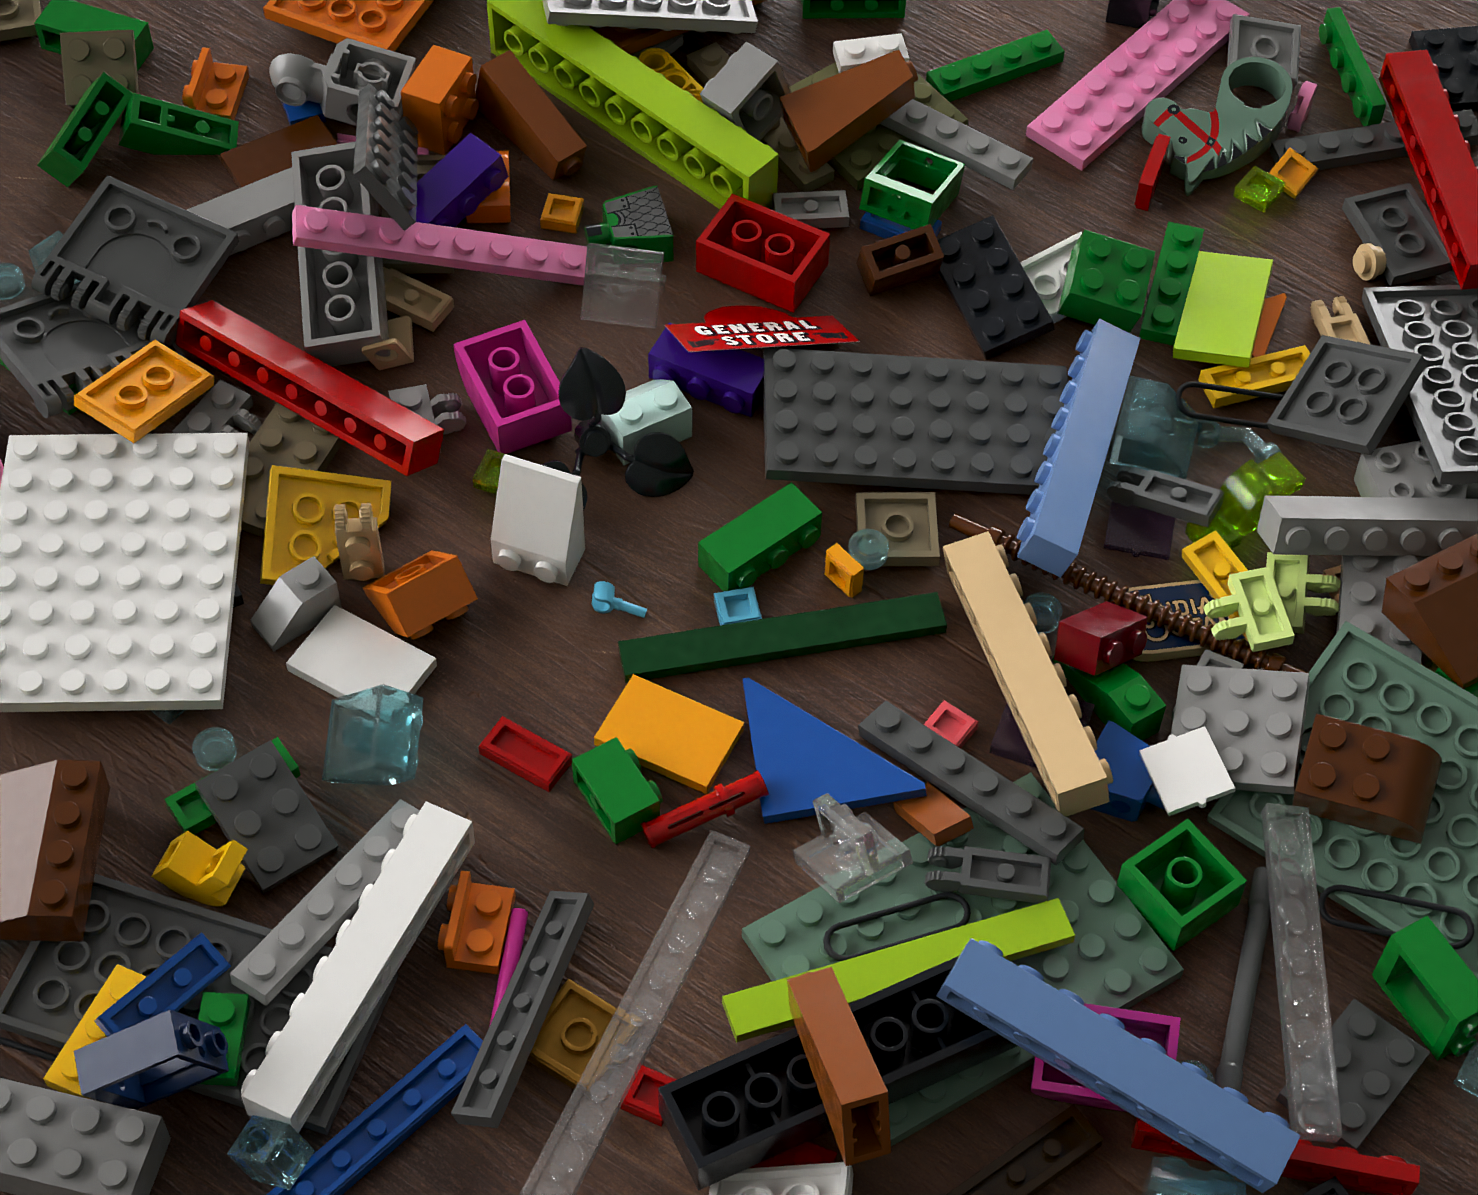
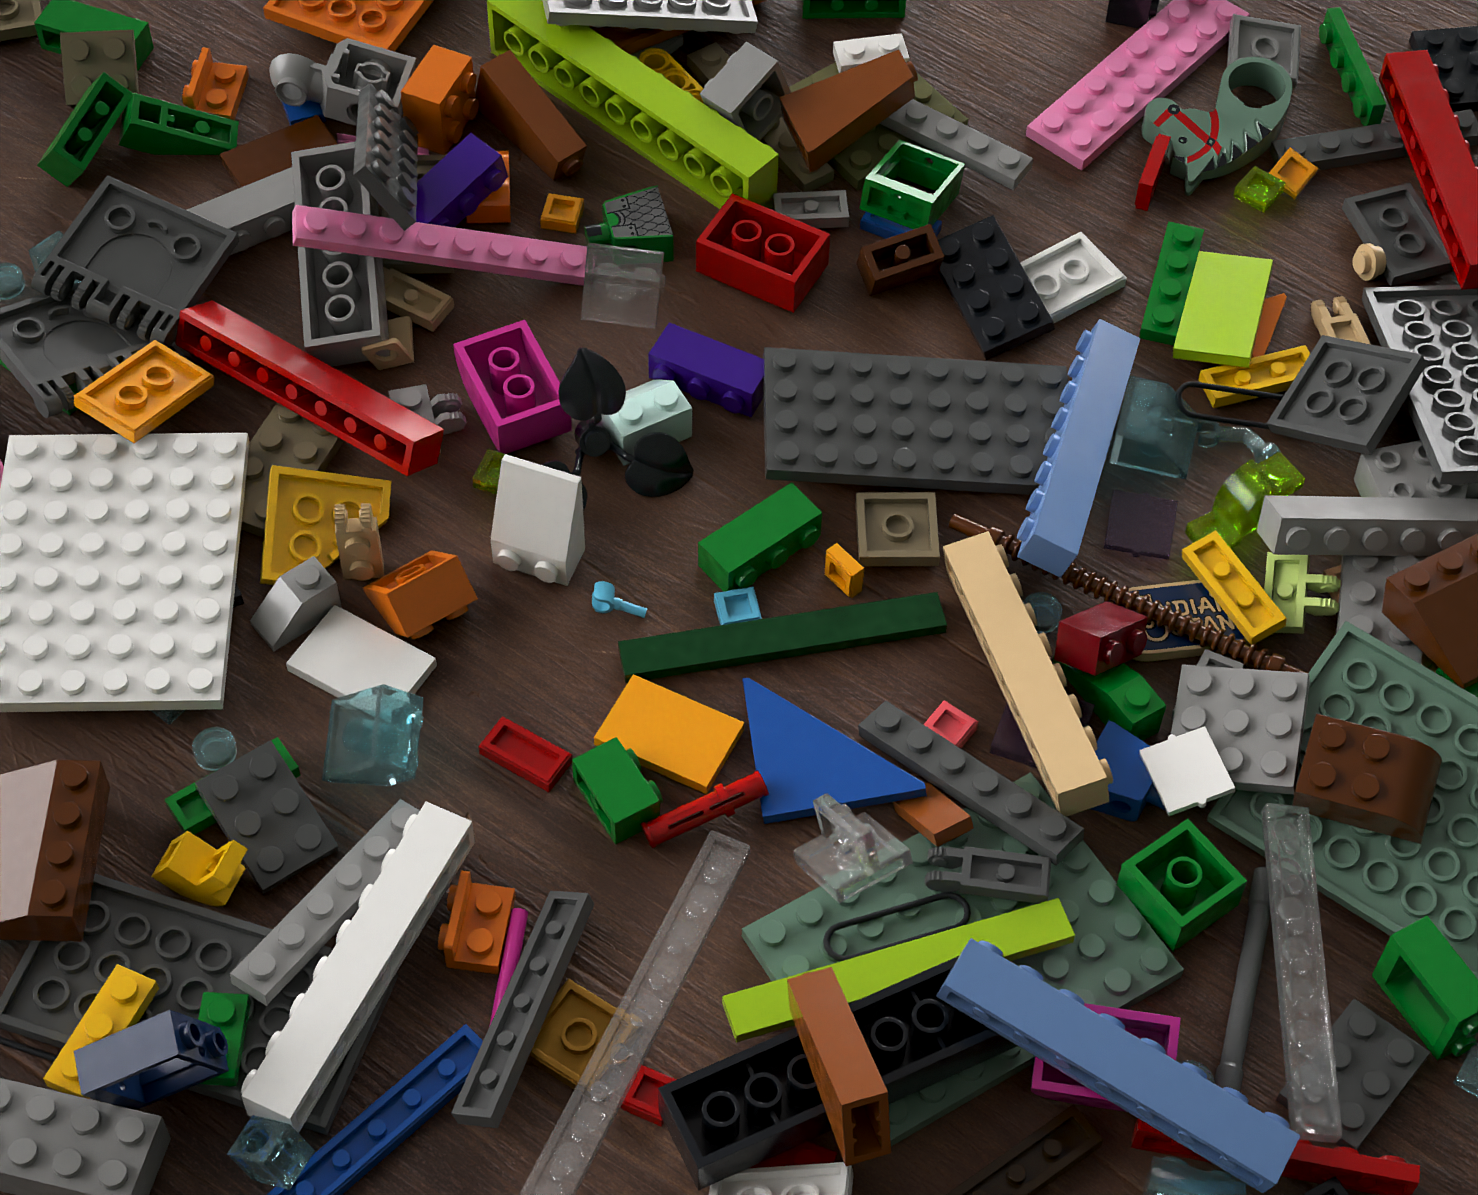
blue tile [94,932,231,1036] -> none
light grey hinge [173,379,262,435] -> none
red sticker [664,305,860,352] -> none
clear light blue tile [848,529,889,570] -> none
green plate [926,29,1065,102] -> none
green brick [1057,229,1156,333] -> none
dark grey hinge [1106,465,1224,528] -> none
yellowish green hinge [1203,567,1295,652] -> none
bright pink tile [1287,81,1317,132] -> none
black piece [1318,885,1474,950] -> none

